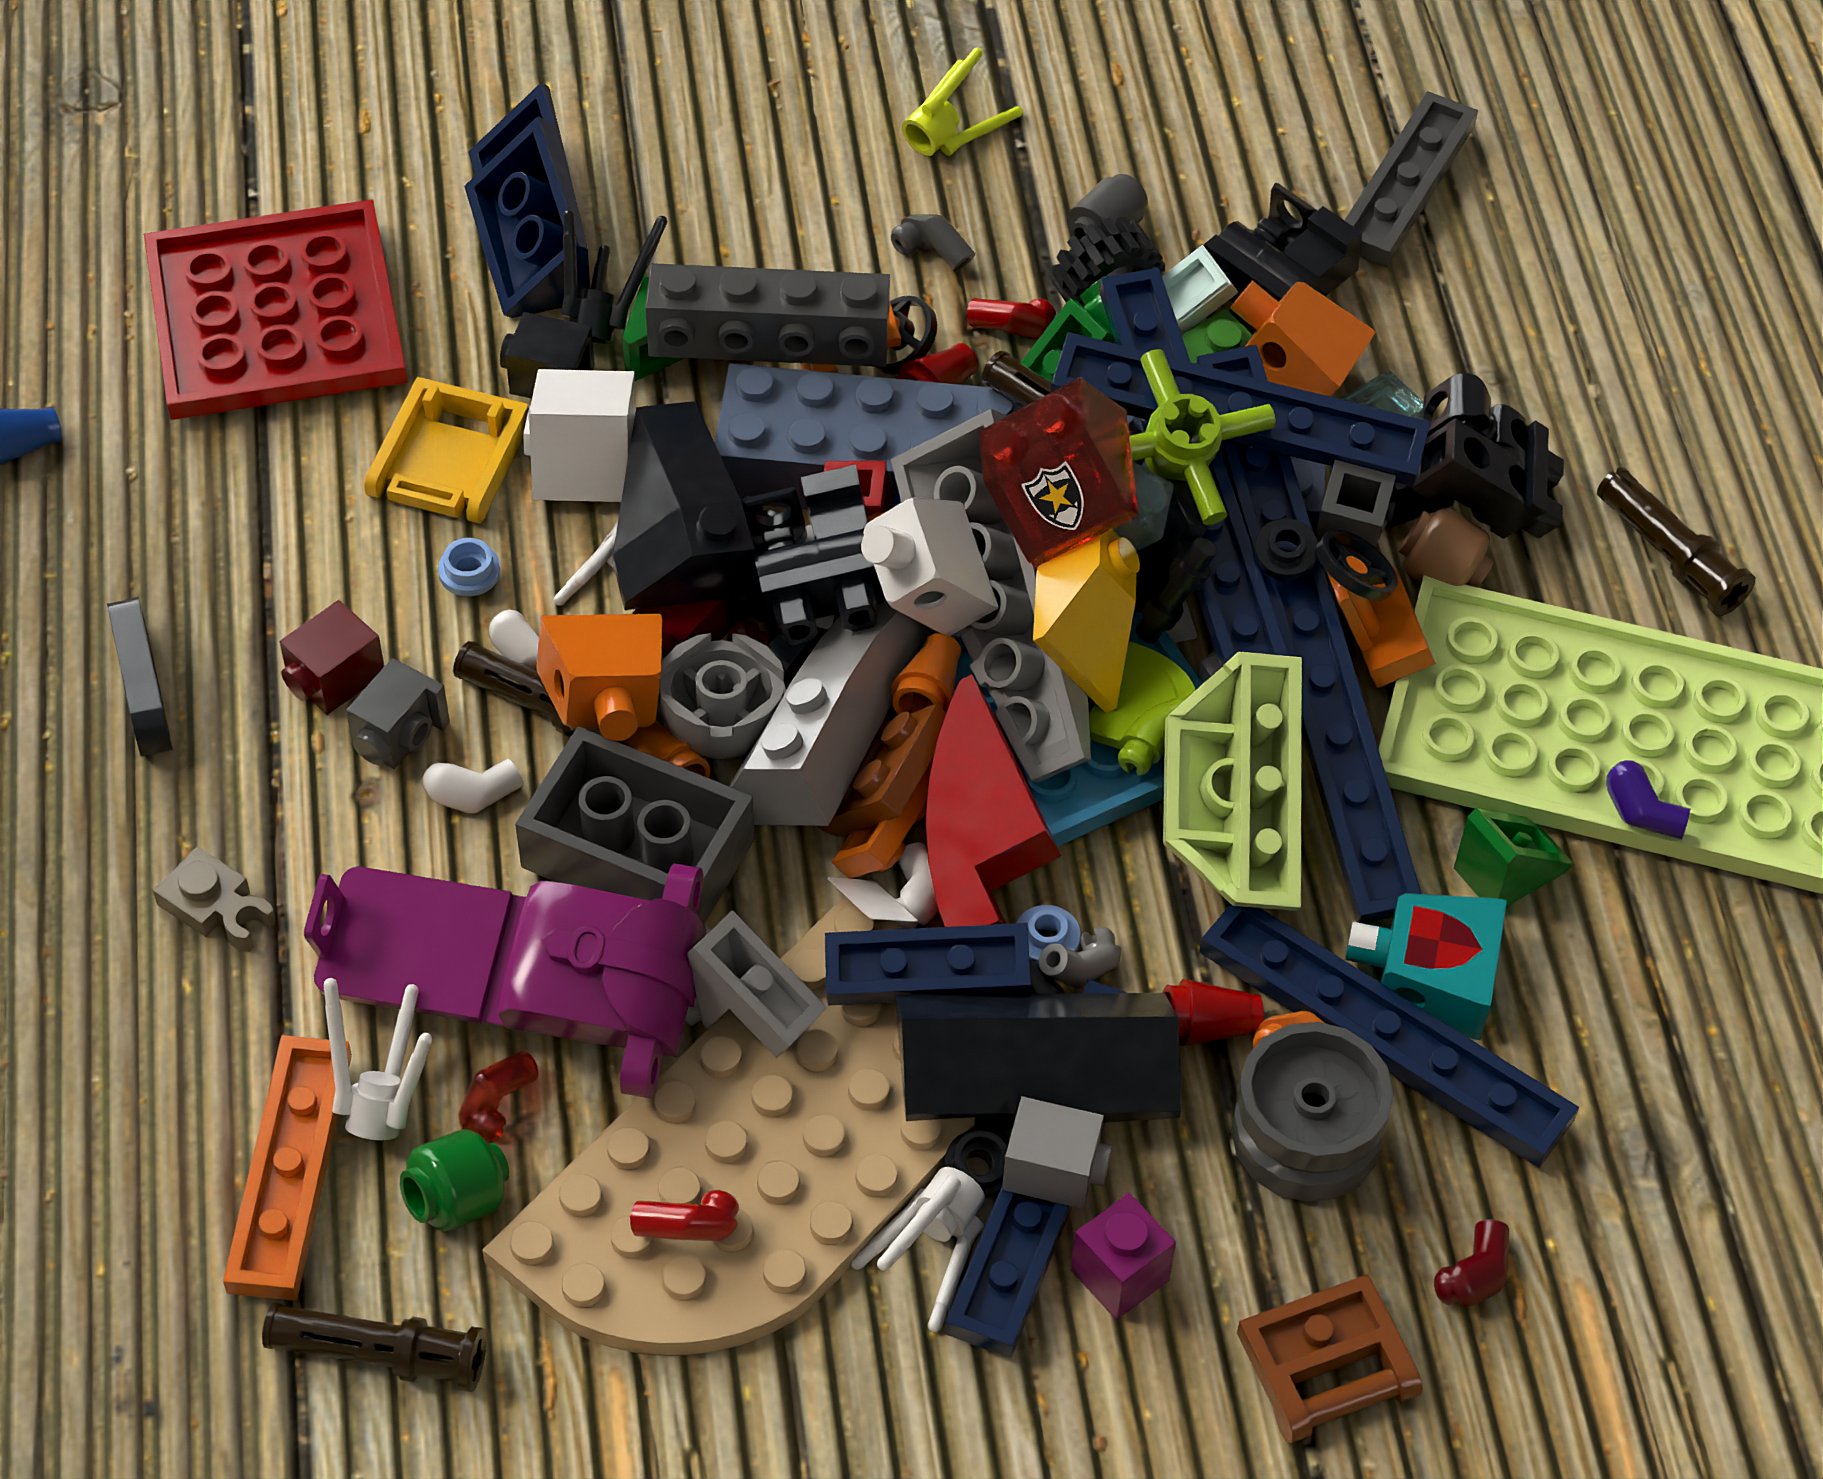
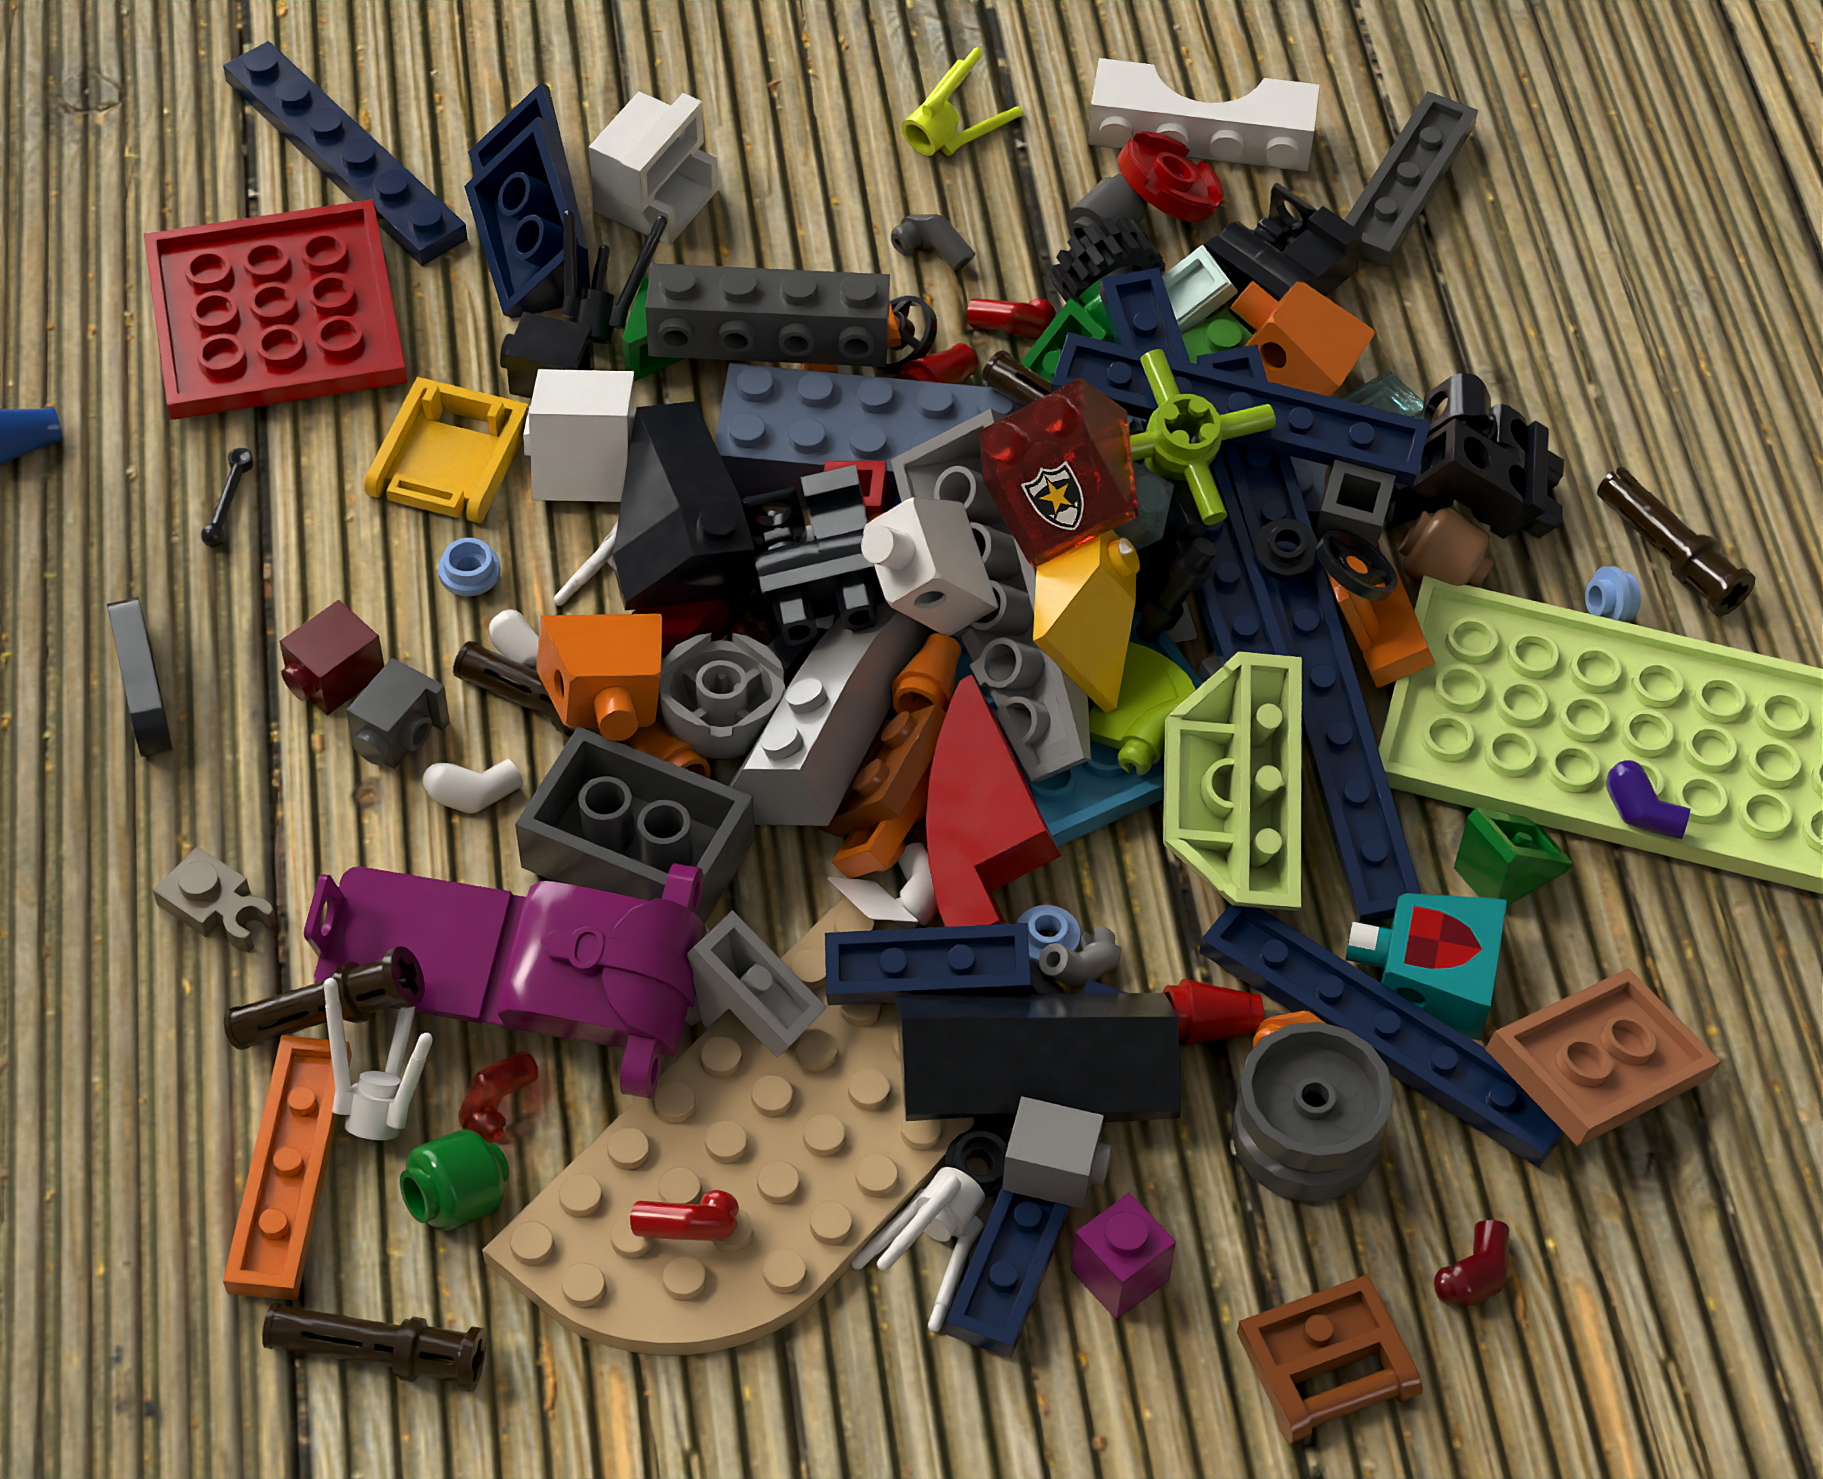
none -> black hinge [201,448,254,547]
none -> dark blue plate [223,41,468,266]
none -> dark brown pin [223,946,425,1050]
none -> white plate [589,91,718,246]
none -> white arch [1088,58,1320,172]
none -> red tile [1117,131,1224,223]
none -> nougat plate [1485,968,1722,1147]
none -> light blue plate [1585,566,1641,622]

